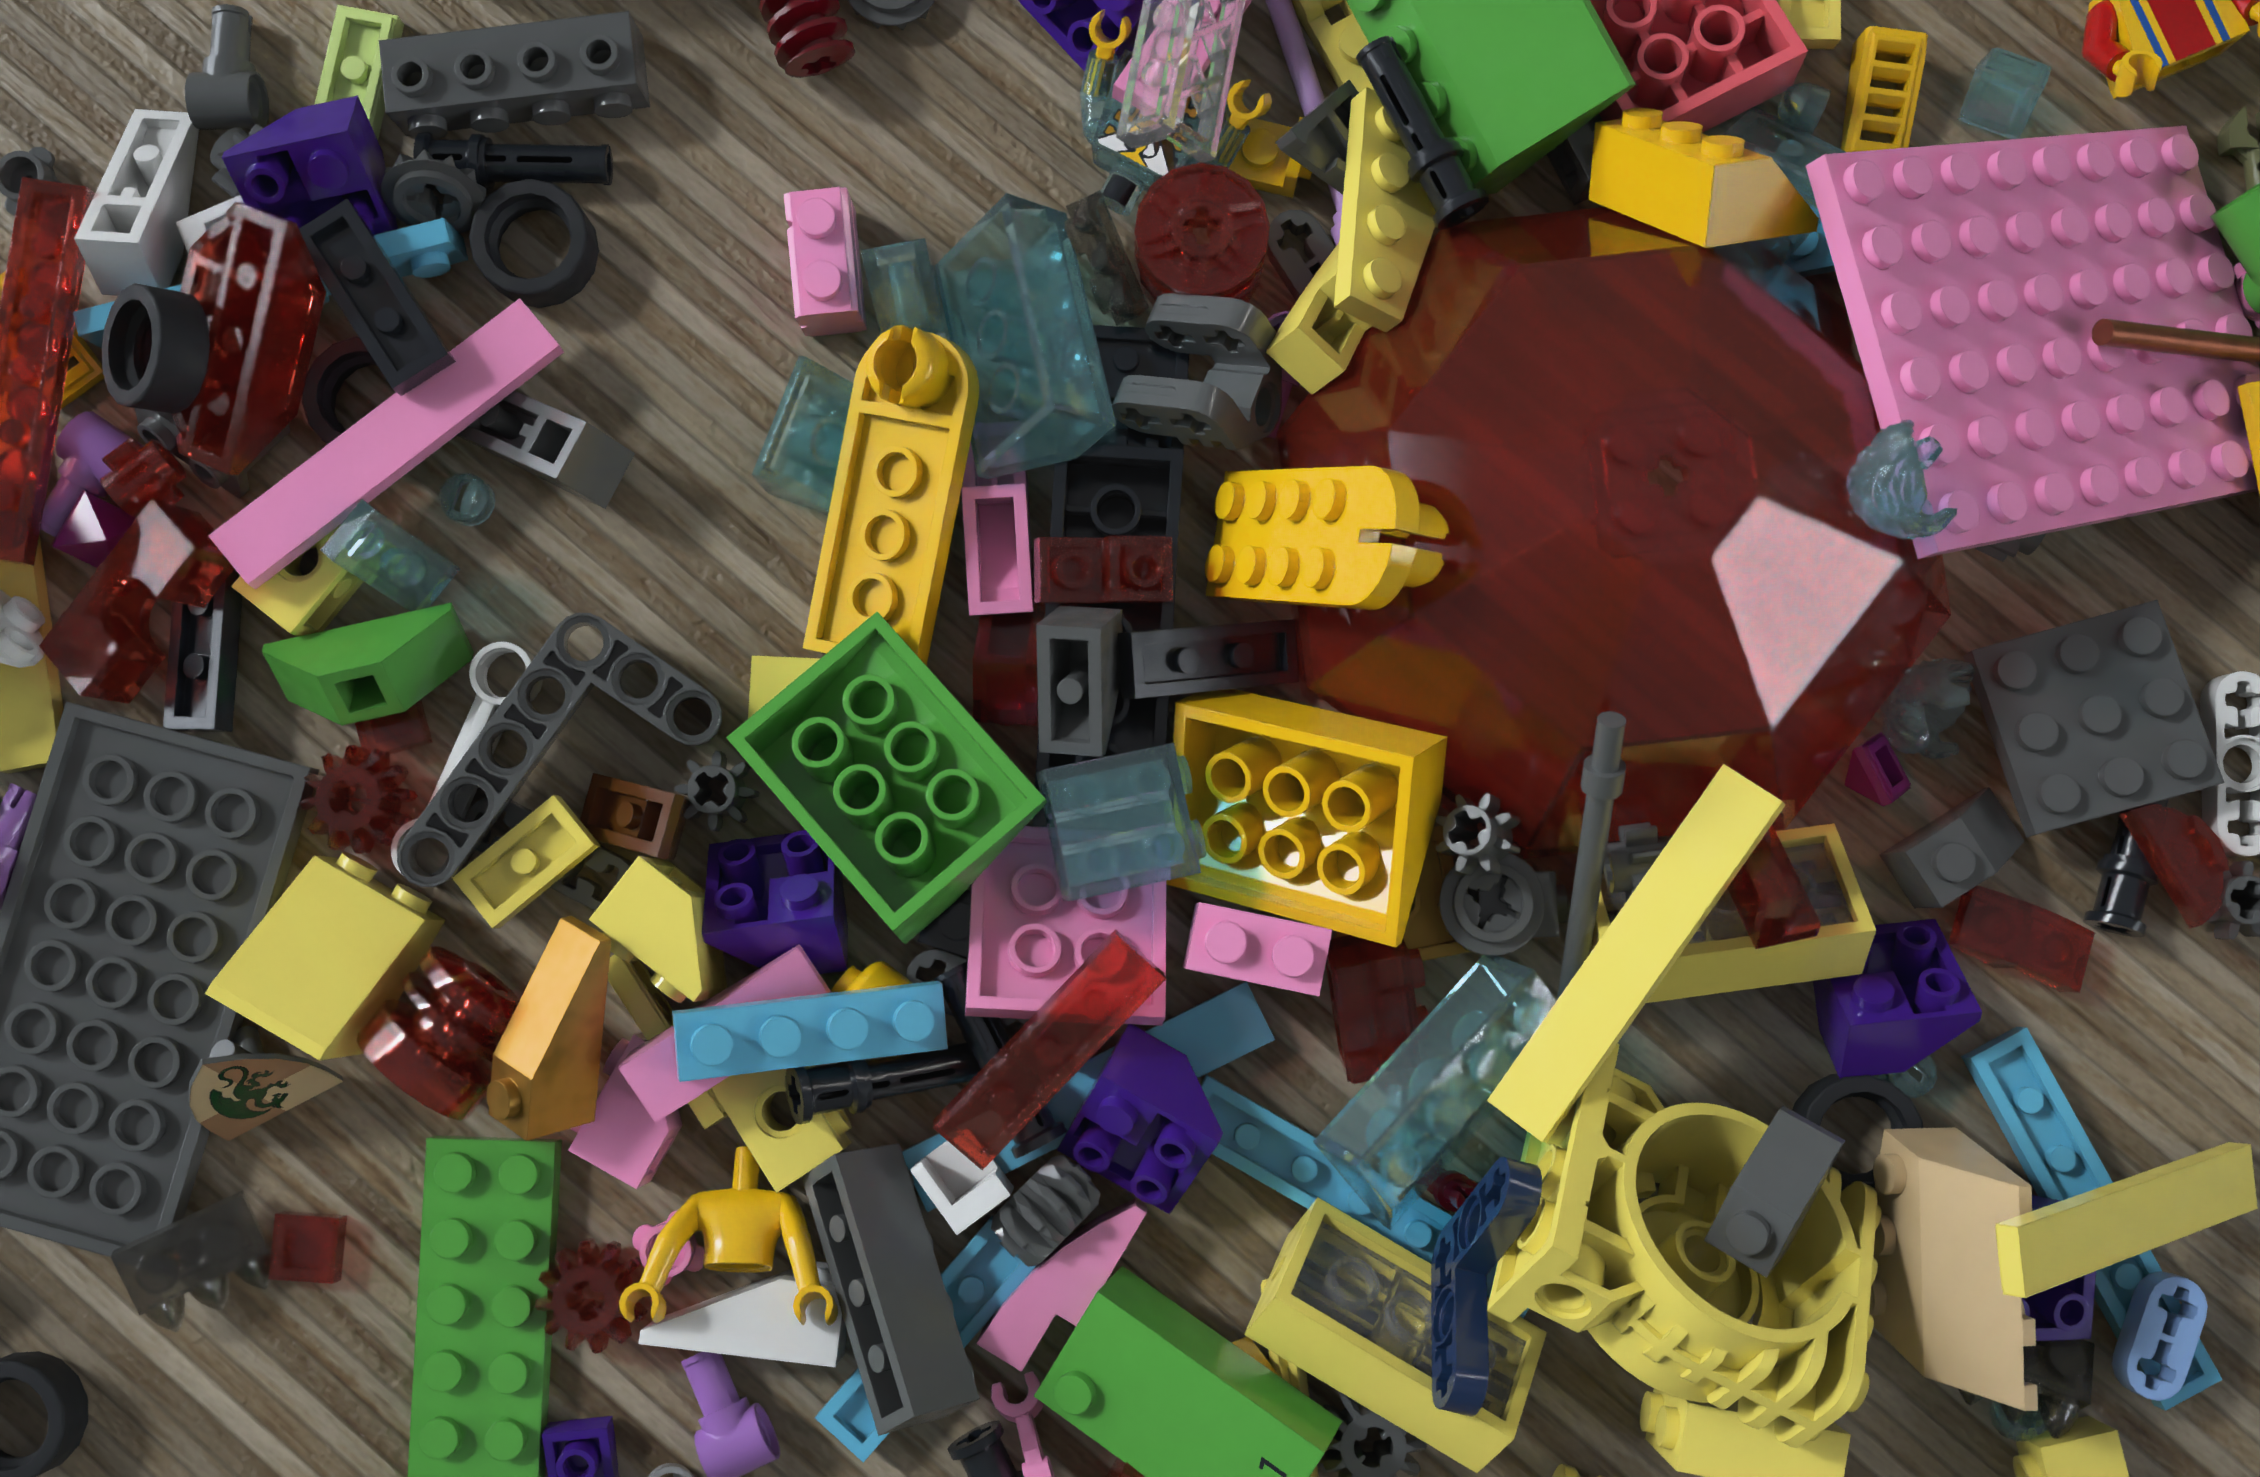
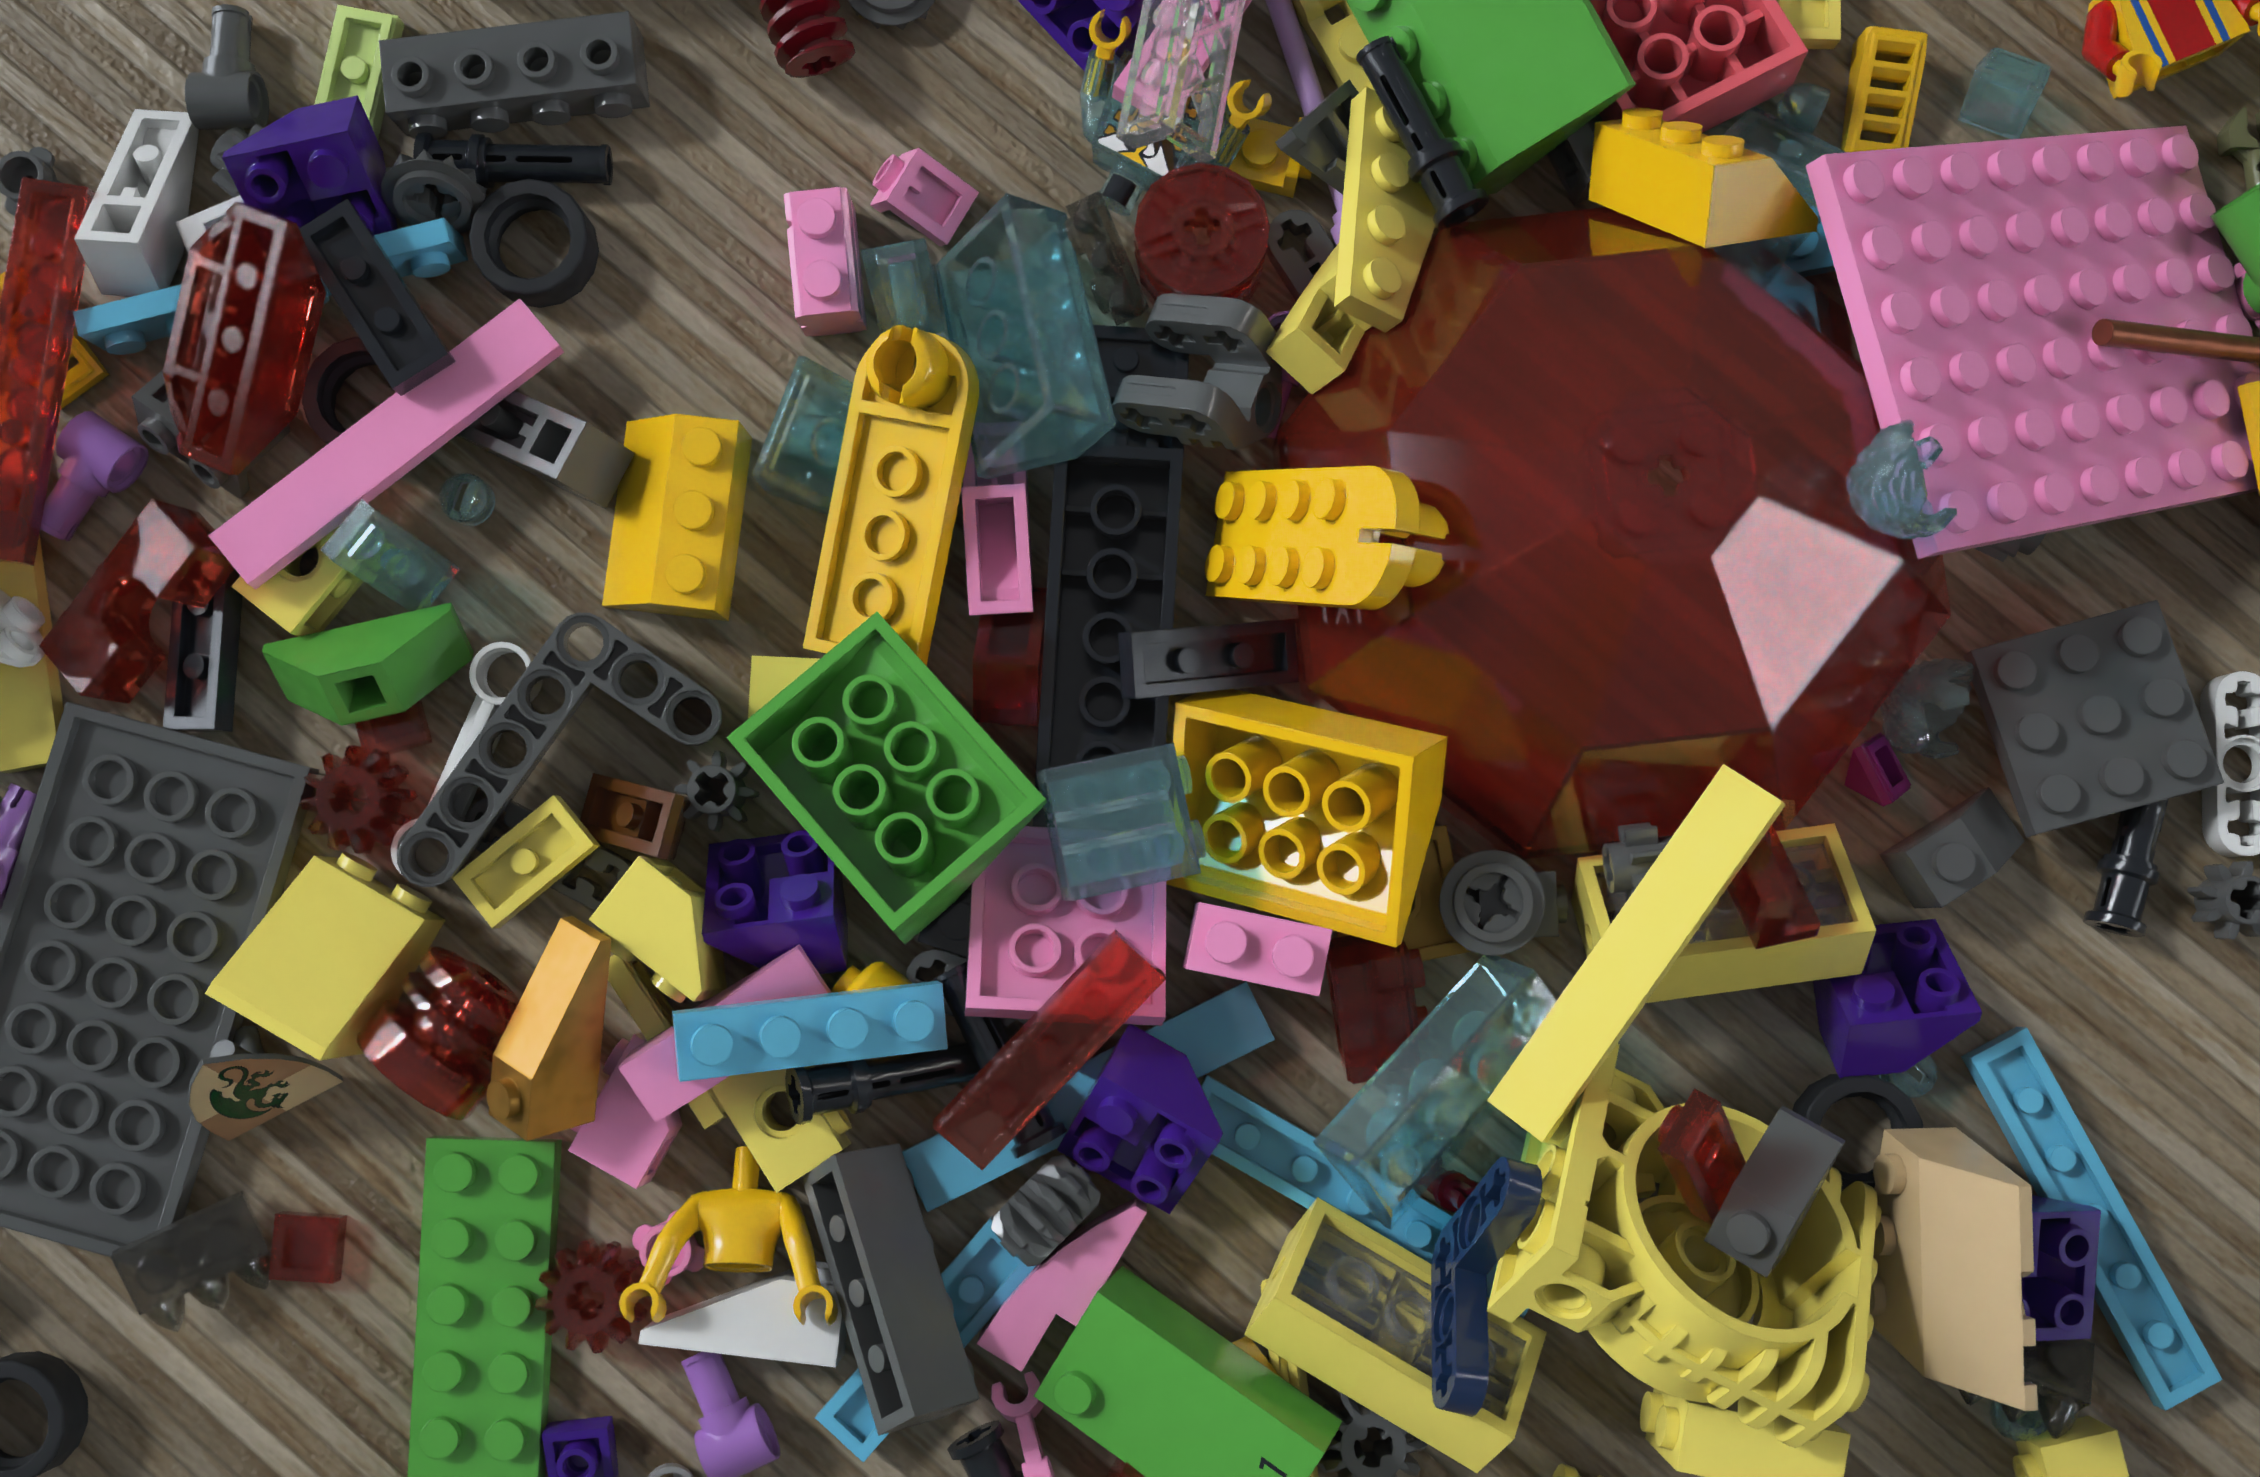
magenta slope [51,490,145,576] -> none
clear red gear [100,437,187,518] -> none
black tyre [102,283,210,414] -> none
white panel [910,1127,1014,1235] -> none
clear red slope [1034,535,1173,604] -> none
dark grey slope [1036,606,1123,757] -> none
dark grey gear [1435,793,1521,876] -> none
dark grey bar [1557,711,1626,1000] -> none
clear red slope [1948,885,2095,993] -> none
light yellow tile [1995,1142,2258,1298] -> none
light blue beam [2112,1271,2208,1401] -> none
clear red plate [2120,804,2229,928] -> none
none -> yellow slope [602,414,753,621]
none -> bright pink bracket [870,148,979,246]
none -> clear red plate [1658,1088,1746,1225]

